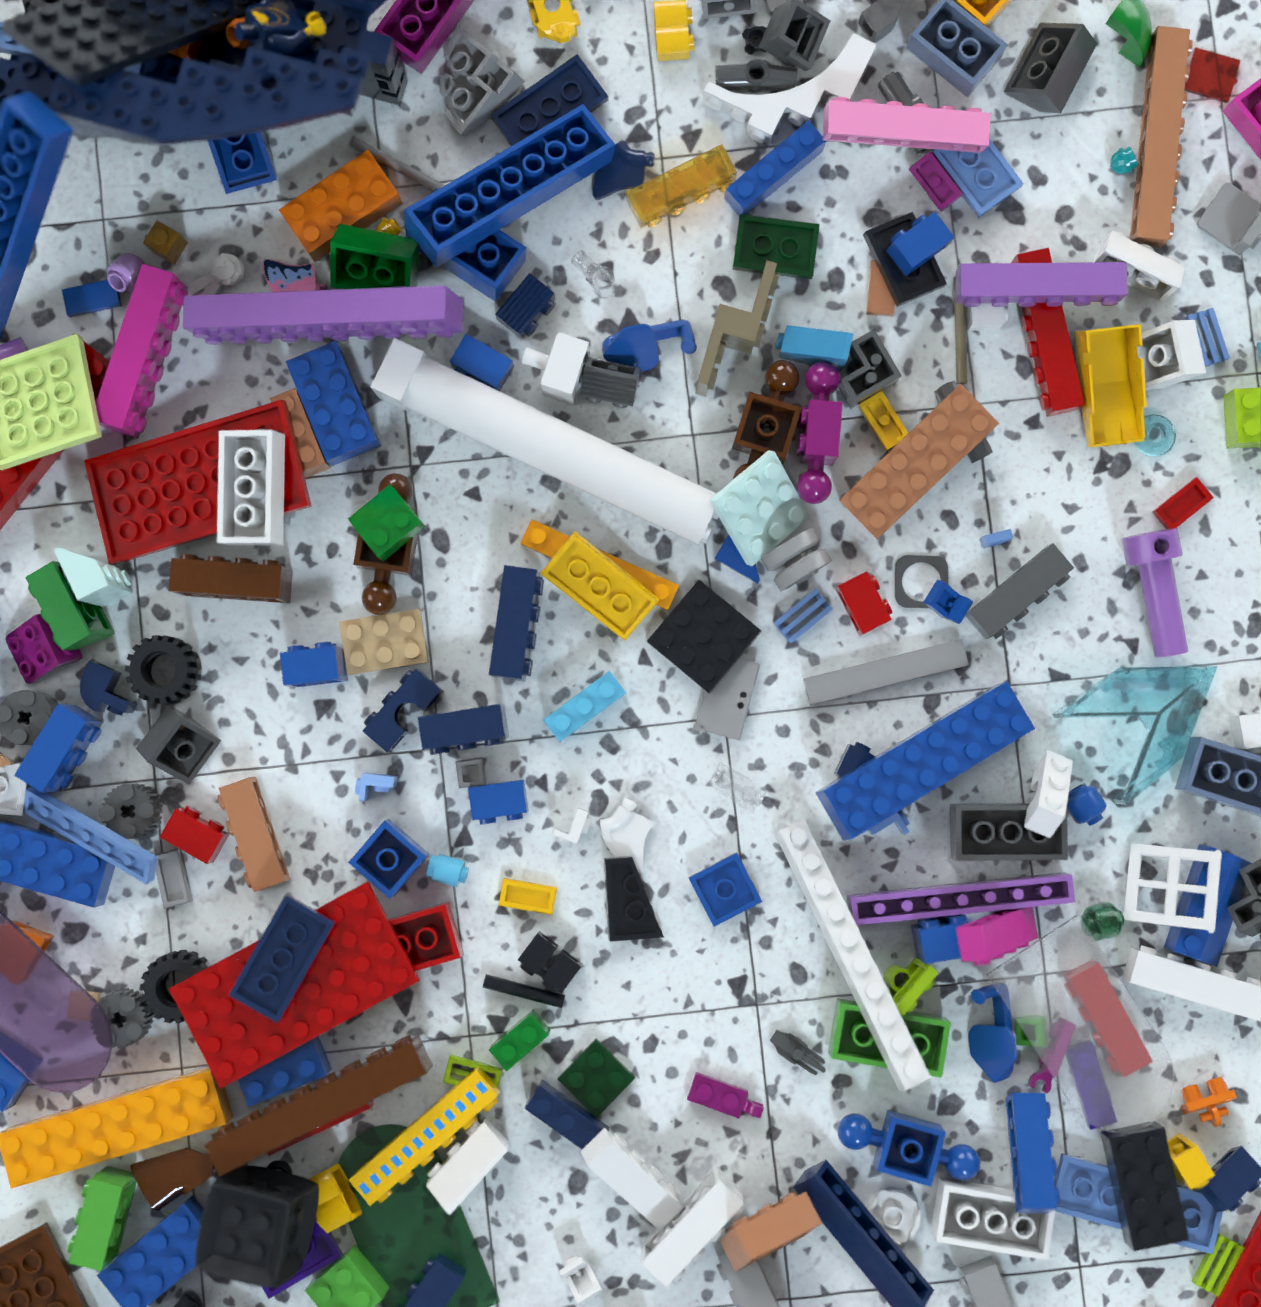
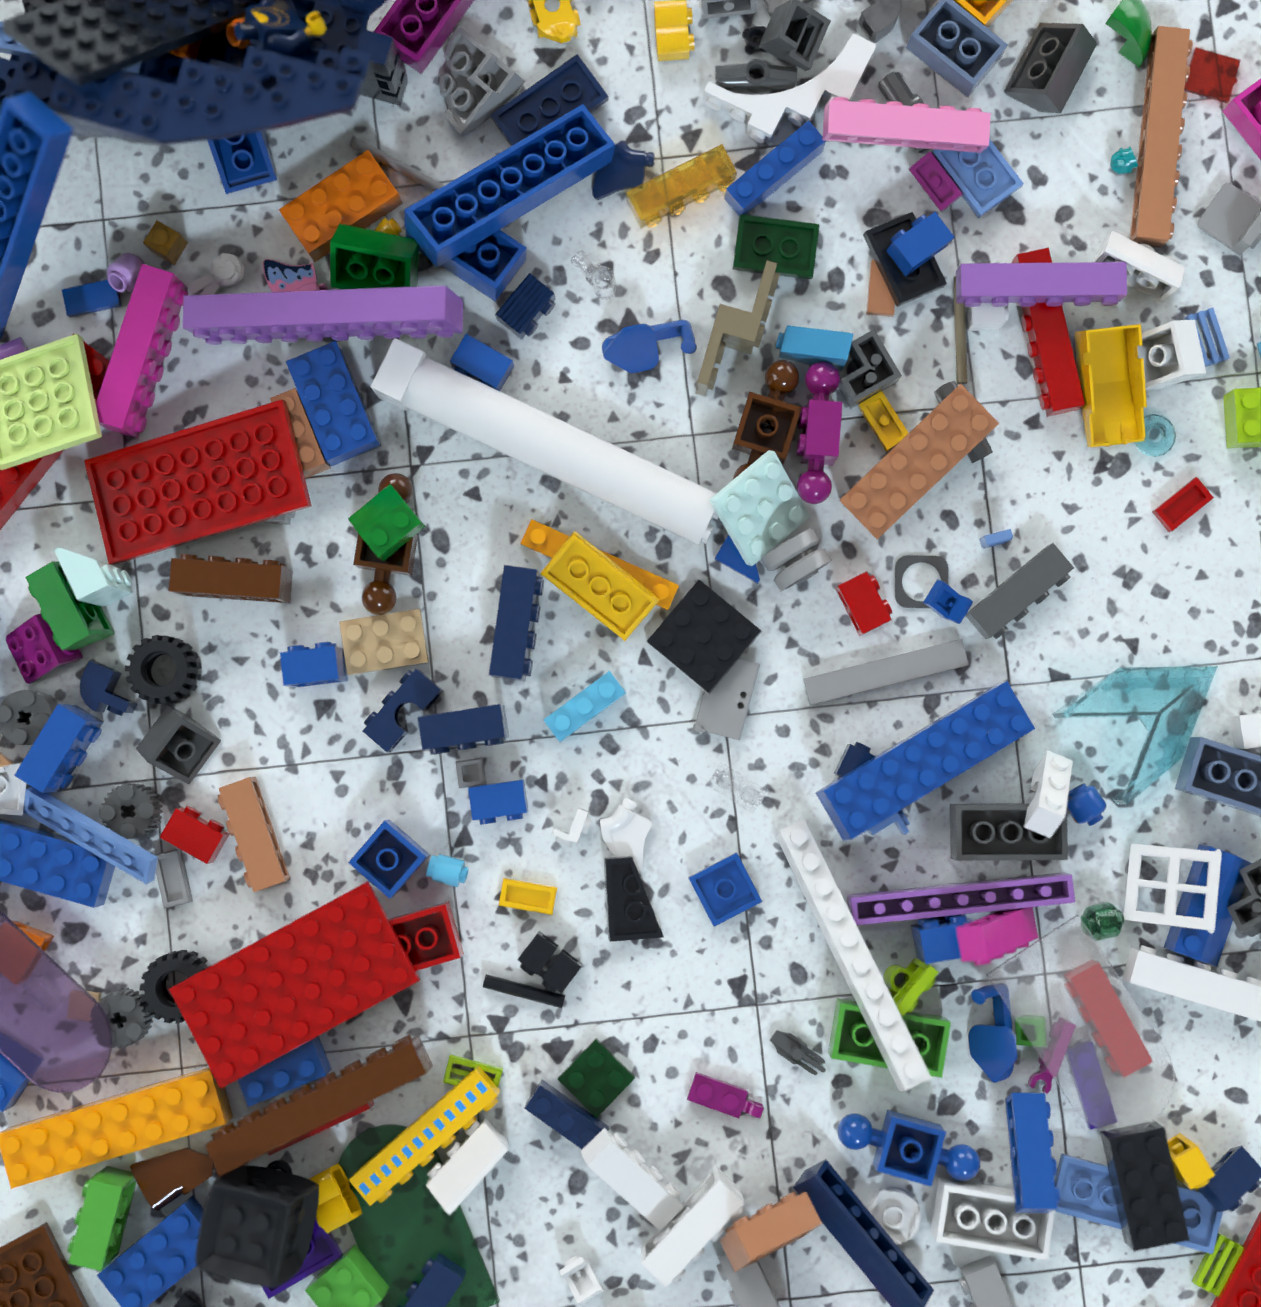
white brick [217,430,285,545] -> none
dark blue plate [229,894,336,1023] -> none
light blue bracket [355,773,398,801] -> none
green brick [489,1009,550,1072] -> none
white brick [522,332,591,405] -> none
dark grey brick [580,357,641,408] -> none
medium blue tile [773,588,833,644] -> none
medium lavender piece [1121,528,1188,657] -> none
orange hips [1181,1077,1237,1127] -> none

